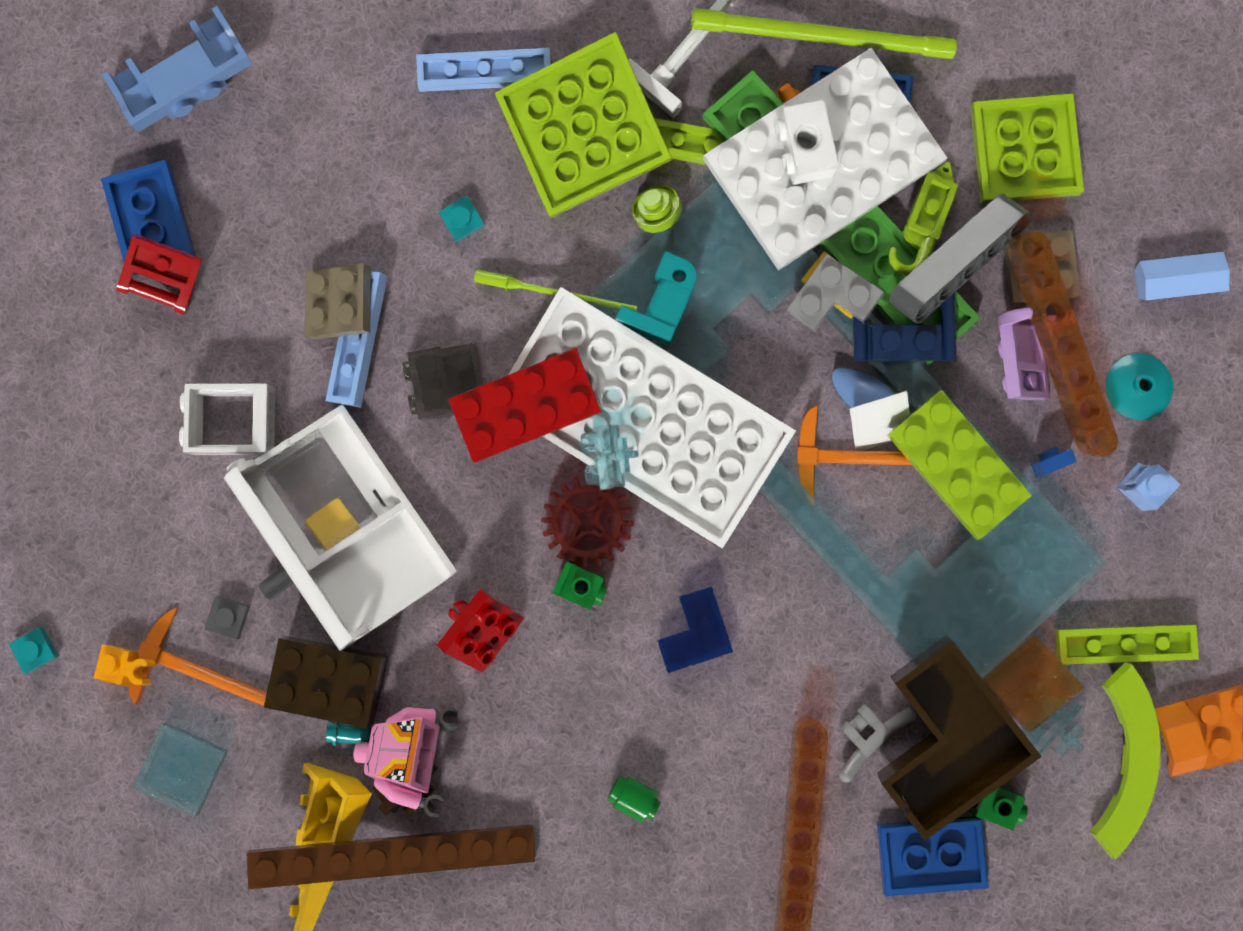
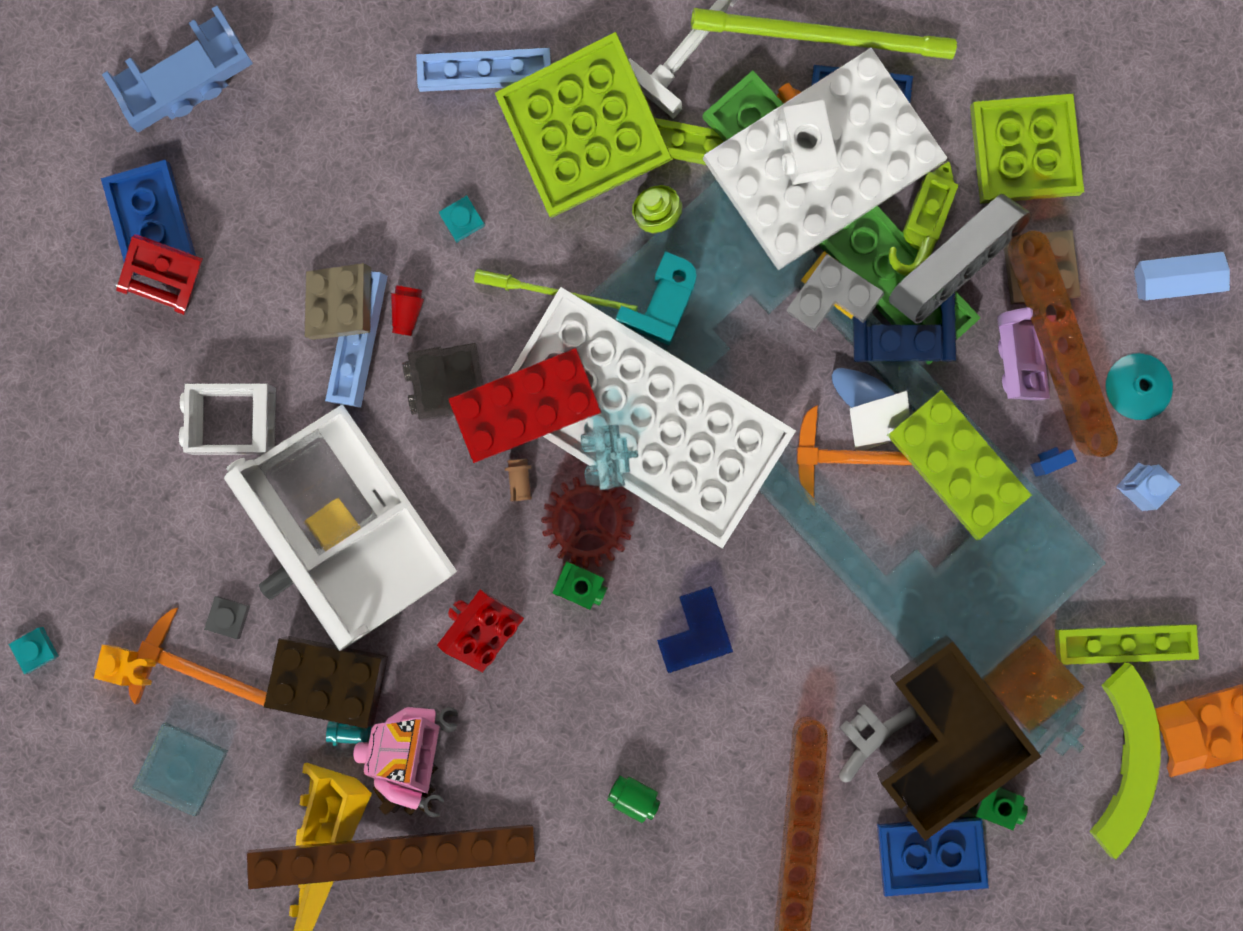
none -> red cone [391,285,424,336]
none -> medium nougat pin [505,459,532,501]

